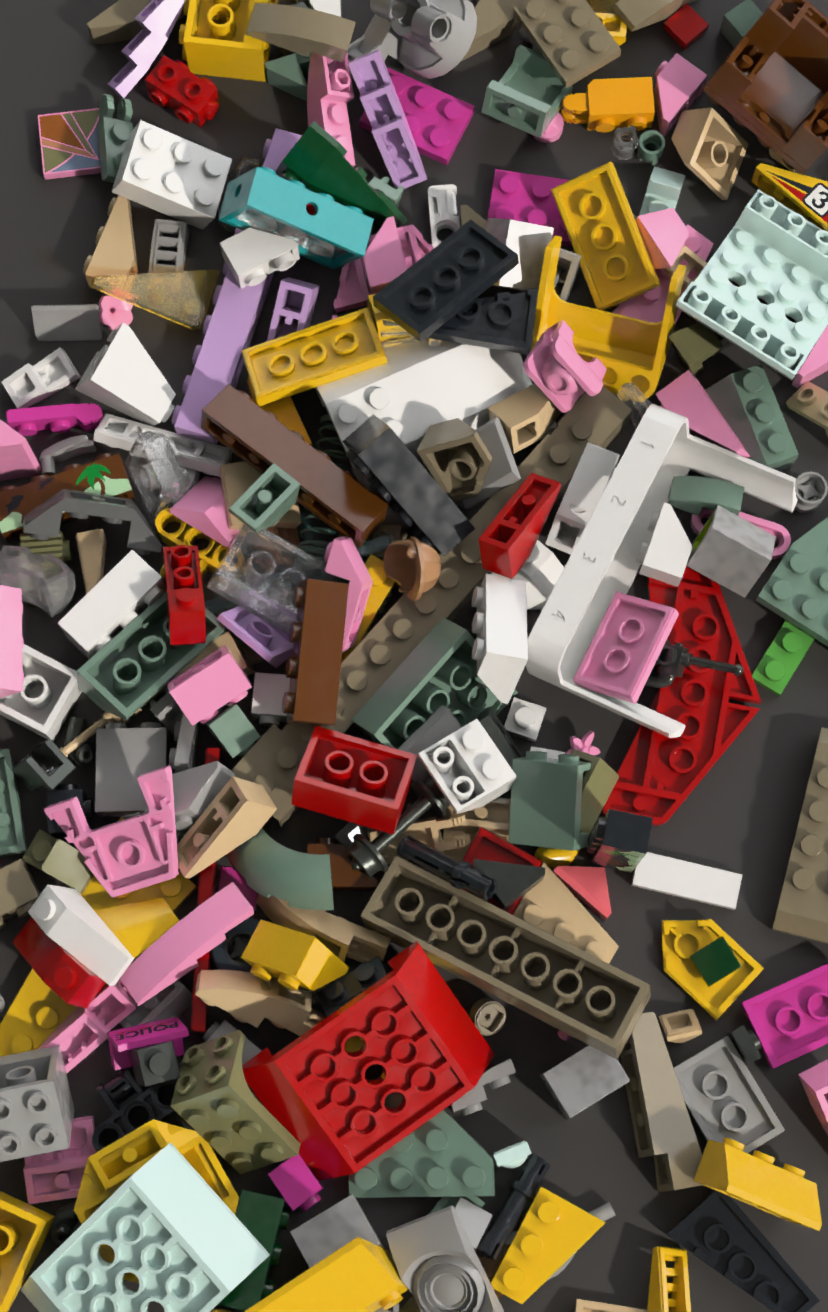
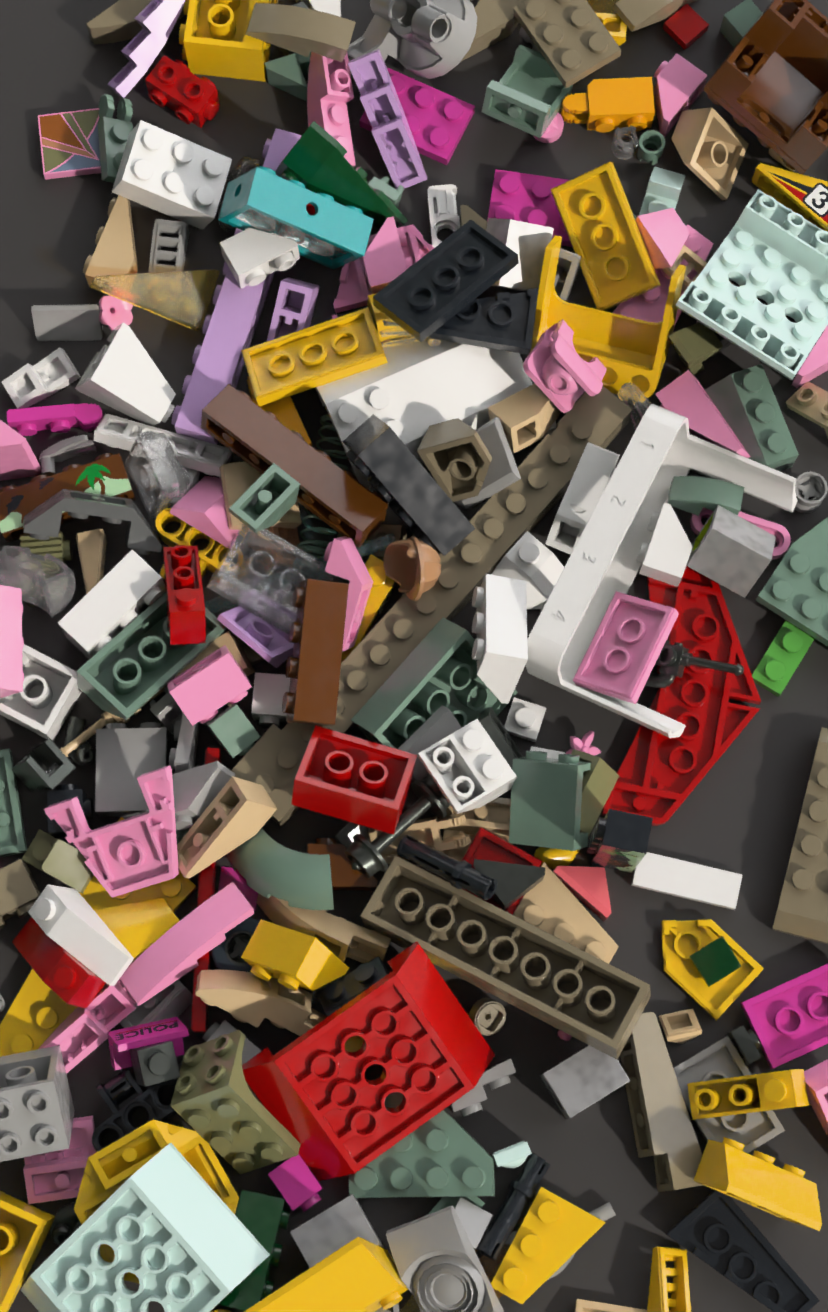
red slope [478,473,562,579] -> none
none -> yellow slope [687,1069,809,1120]

